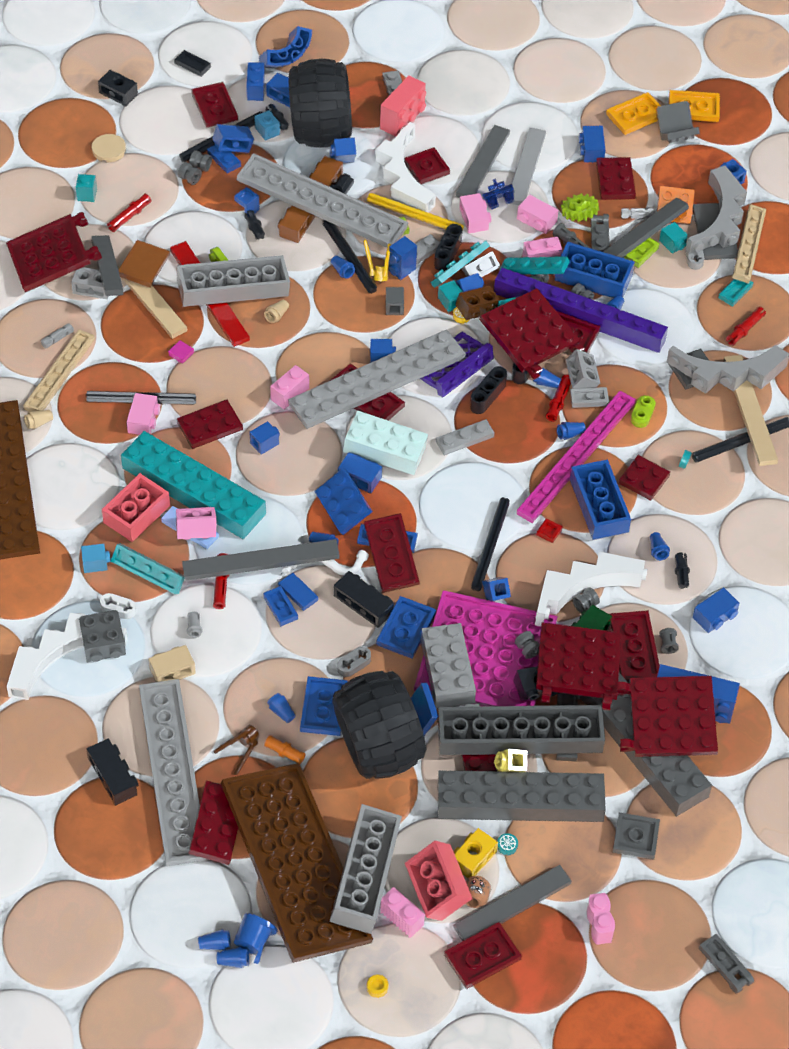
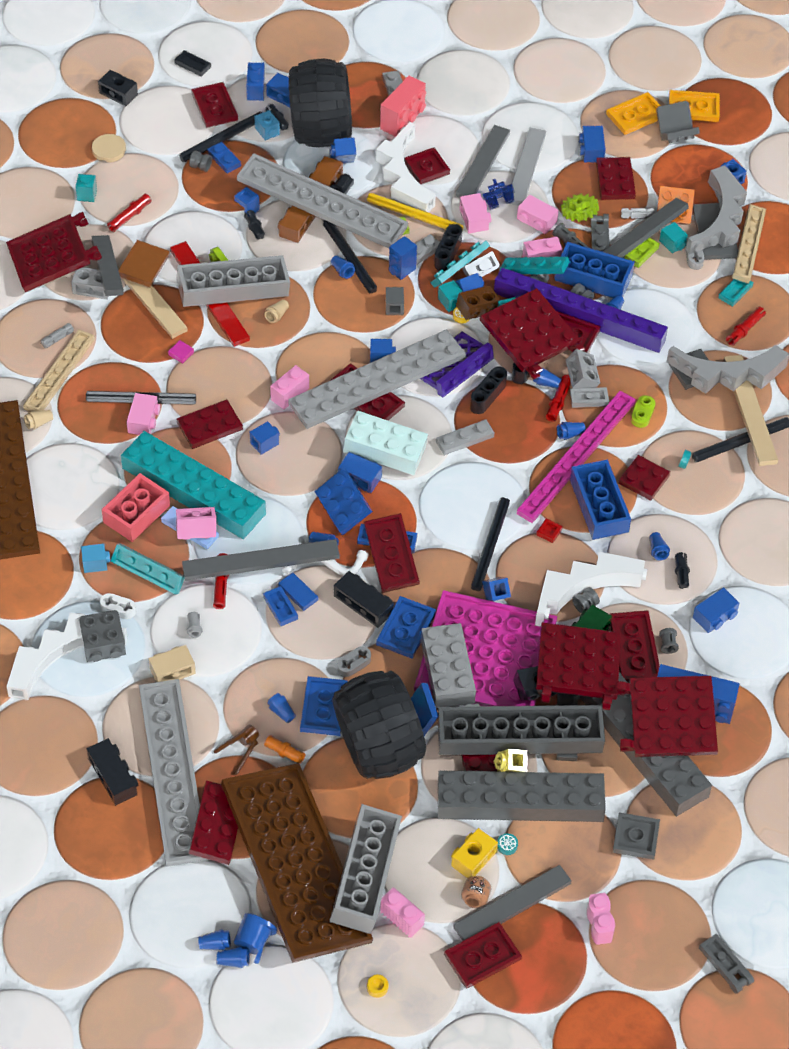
dark grey wheel [178,162,202,185] -> none
blue brick [212,124,254,153] -> none
blue brick [259,26,312,68] -> none
yellow plant [363,240,391,281] -> none
coral brick [405,841,473,921] -> none
dark grey wheel [515,631,539,659] -> none

